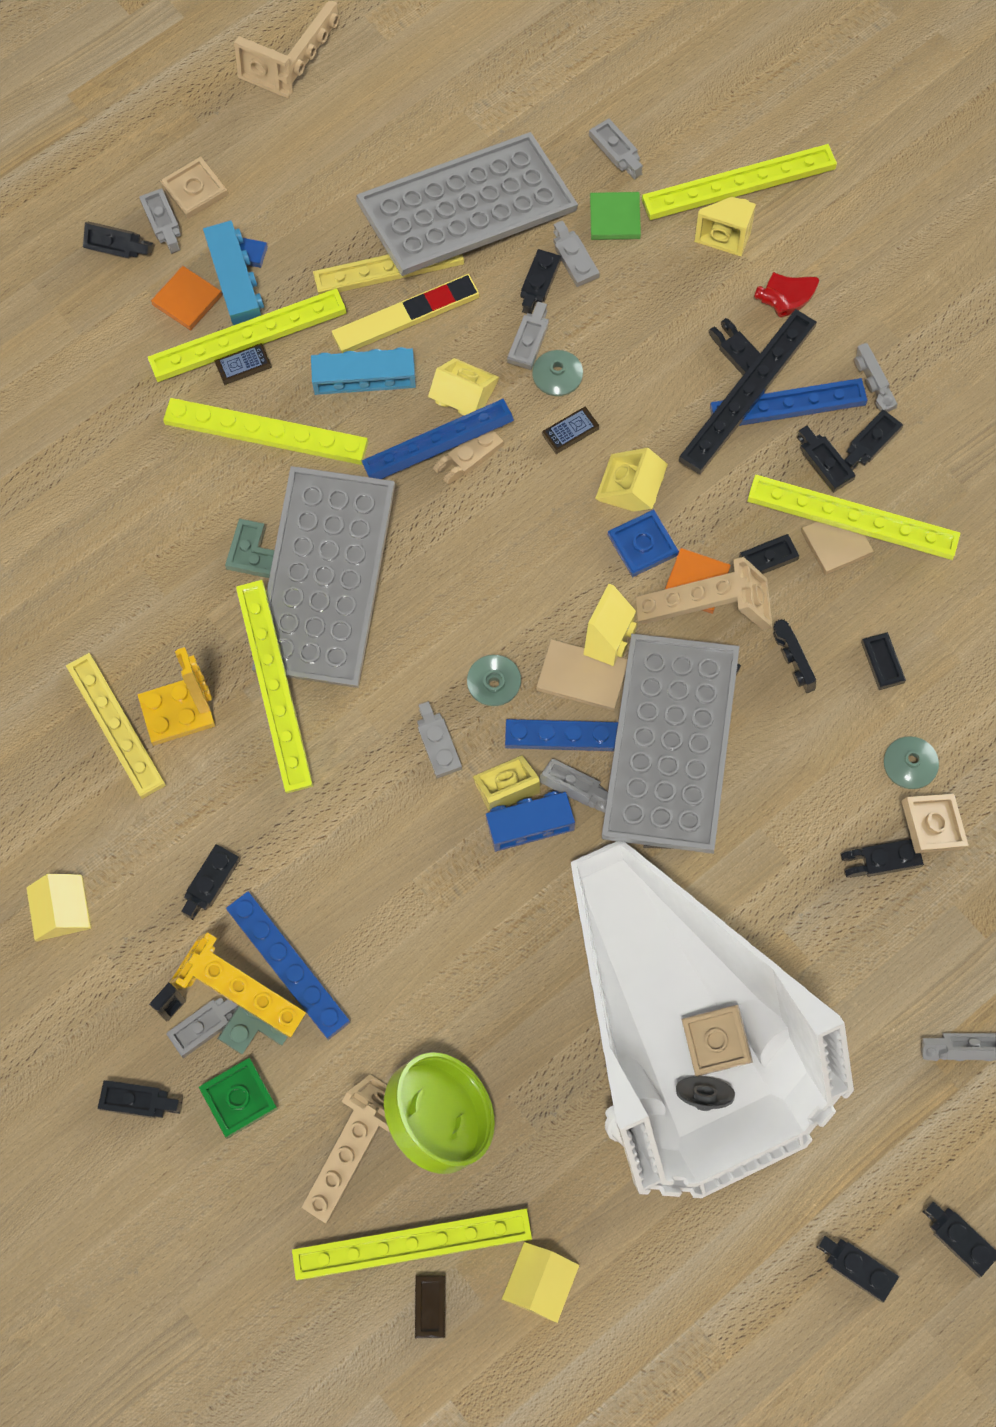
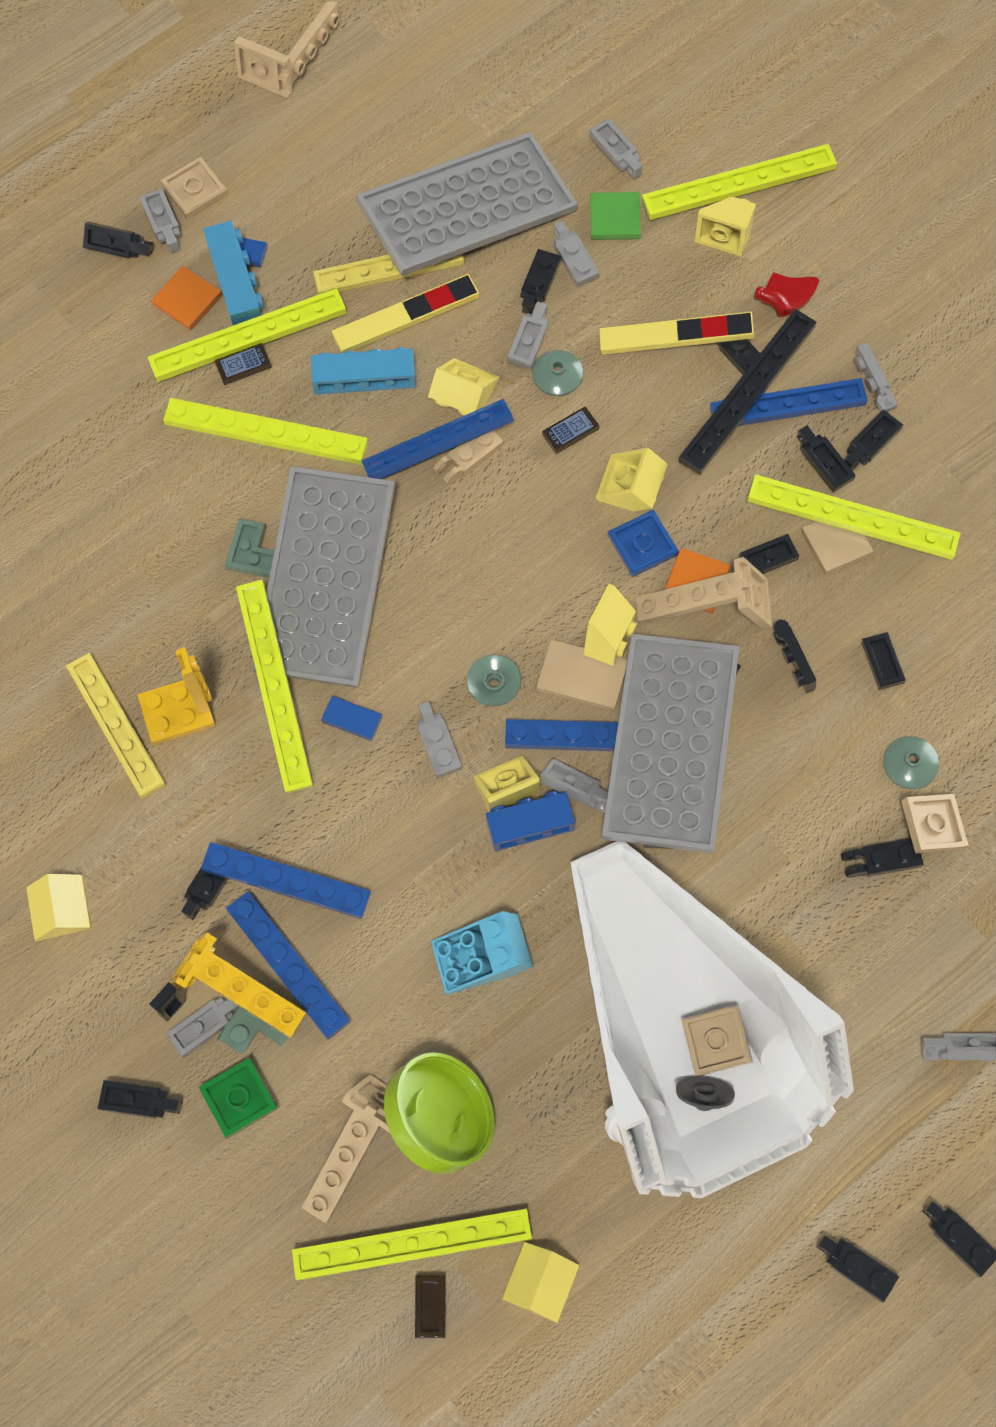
none -> blue plate [201,842,370,919]
none -> blue tile [321,696,382,741]
none -> medium azure slope [431,911,533,995]
none -> light yellow tile [600,312,754,355]

